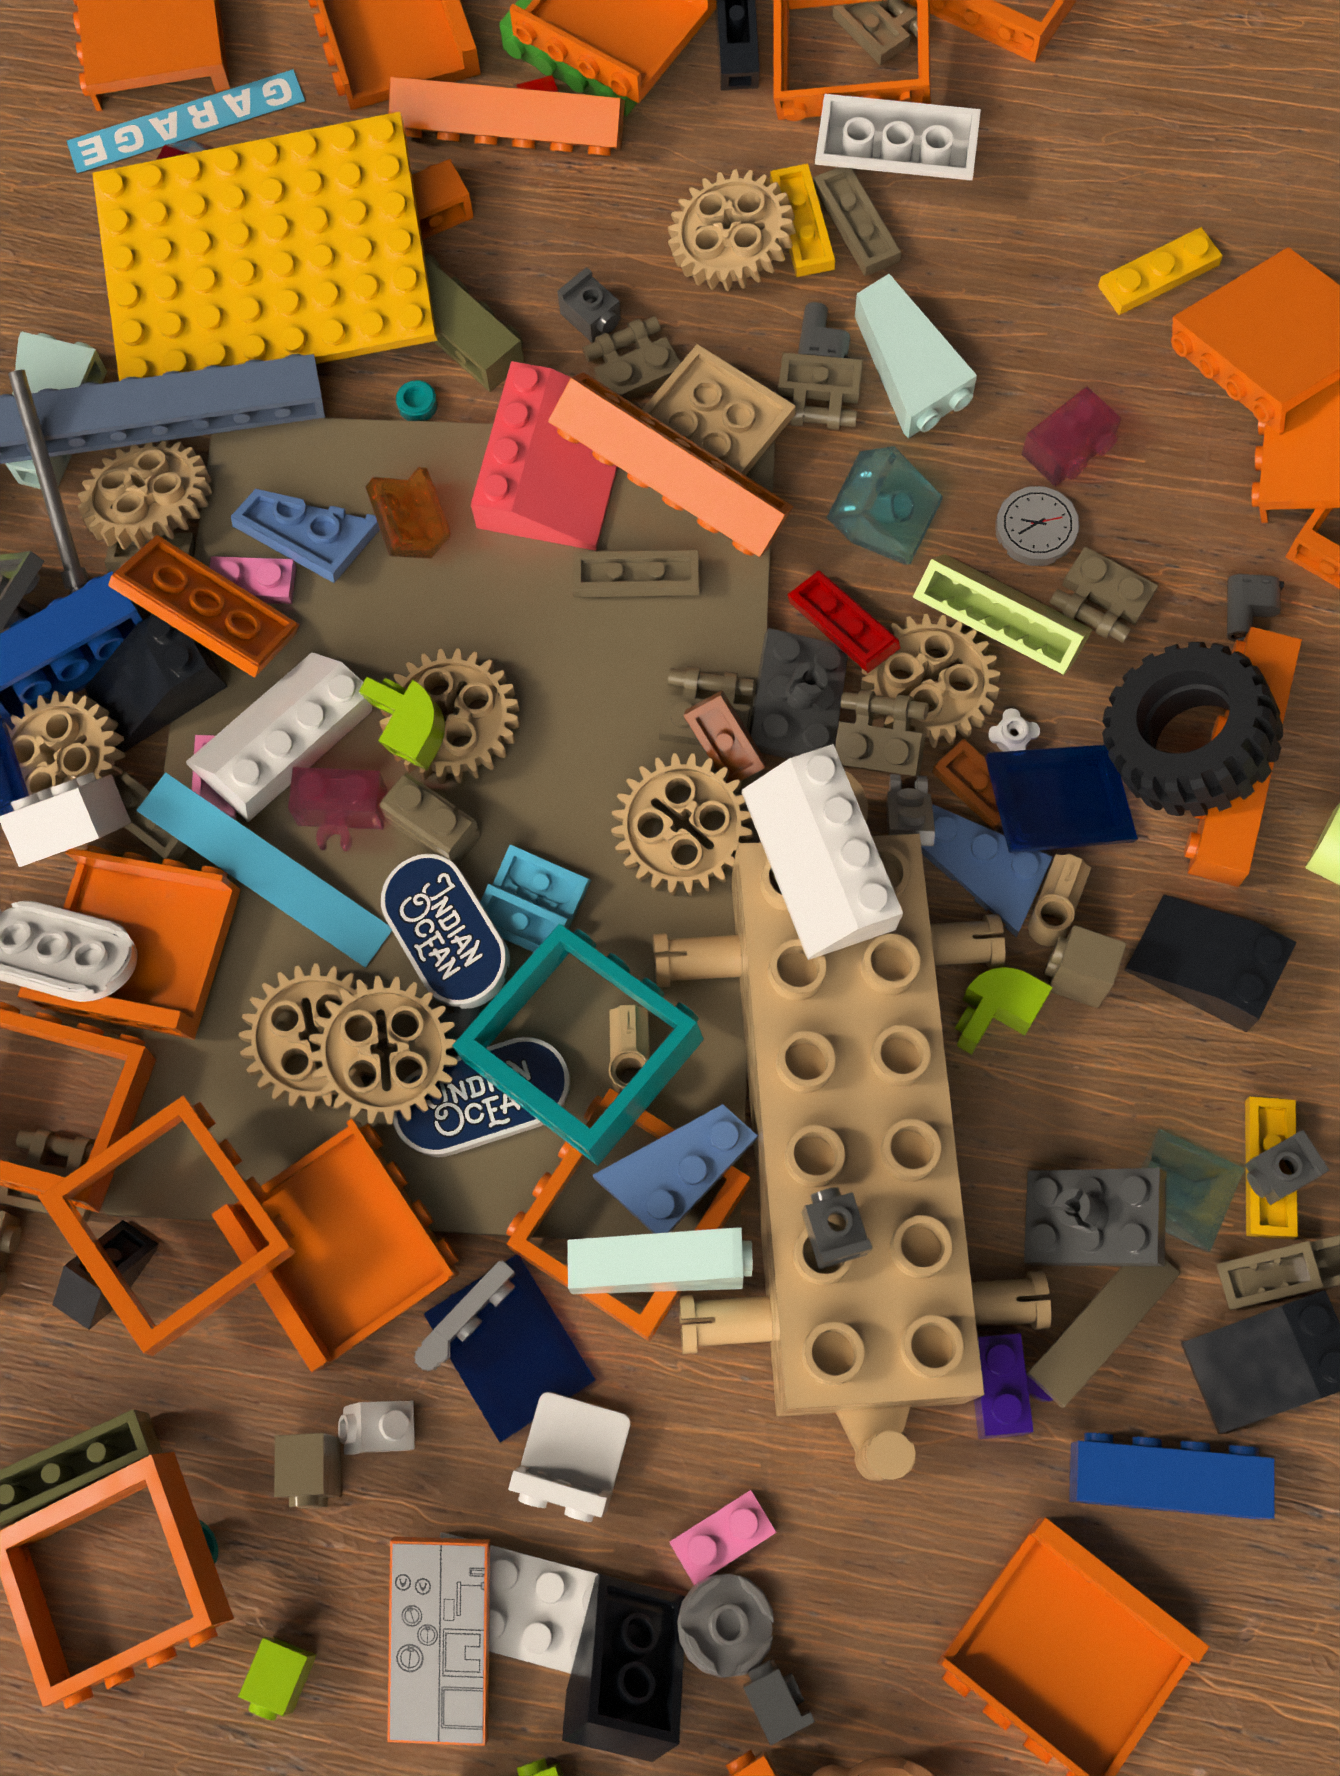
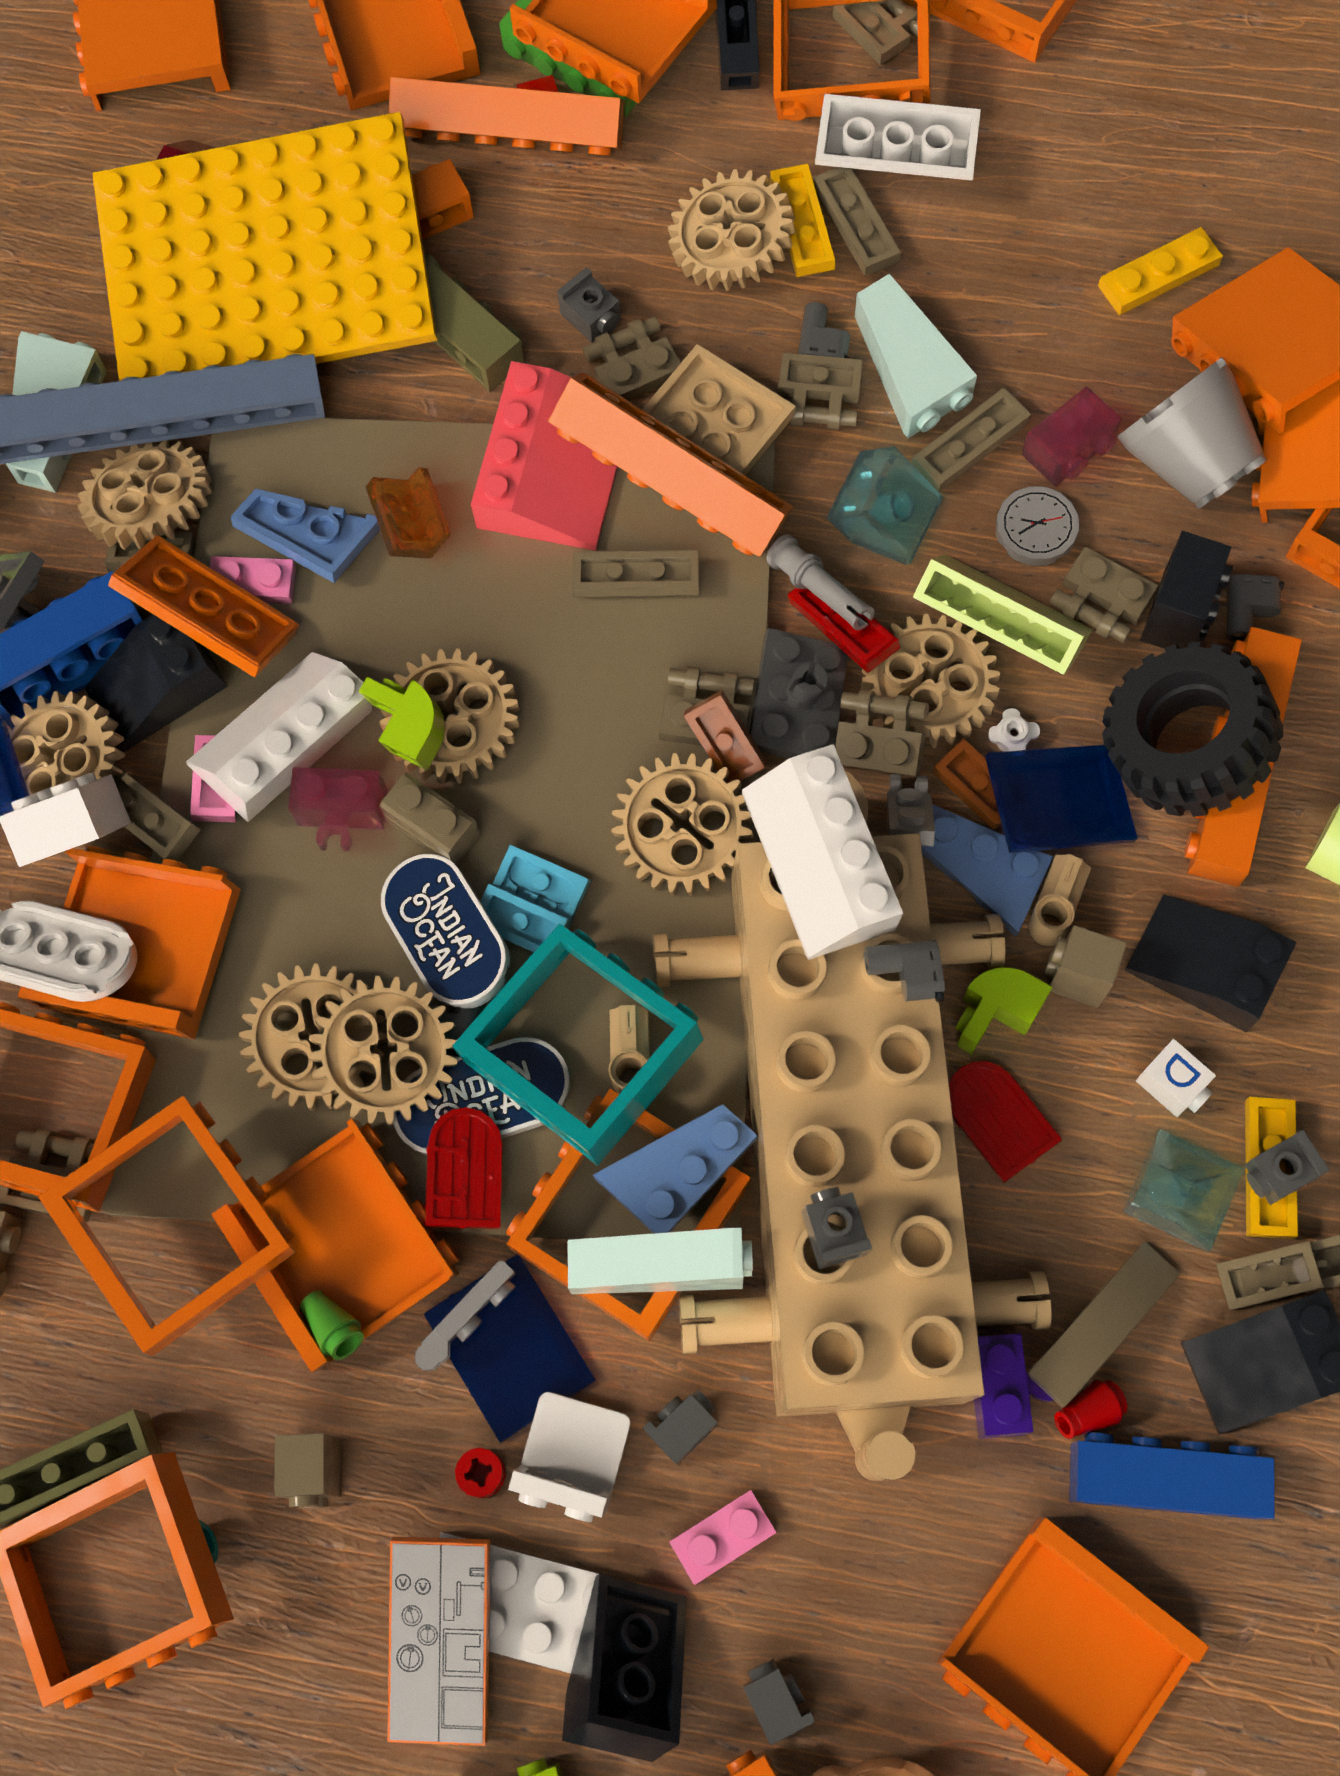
flat silver bar [8,370,89,594] -> none
black slope [52,1220,159,1330] -> none
medium azure sticker [67,69,305,173] -> none
medium azure sticker [136,772,392,968] -> none
lime brick [238,1636,317,1721] -> none
white bracket [338,1401,415,1455] -> none
teal tile [396,380,438,421] -> none
light grey tile [677,1574,774,1678] -> none
dark grey plate [1024,1168,1167,1266] -> none
none -> bright green cone [299,1290,364,1360]
none -> red window [425,1107,503,1229]
none -> red wheel [455,1448,506,1499]
none -> dark grey brick [643,1389,718,1466]
none -> light grey pin [766,534,874,631]
none -> dark grey piece [864,940,945,1002]
none -> dark tan plate [911,387,1031,493]
none -> red window [949,1061,1062,1184]
none -> red cone [1054,1380,1128,1439]
none -> light grey cone [1117,357,1268,509]
none -> white brick [1136,1039,1216,1117]
none -> black brick [1140,530,1234,648]

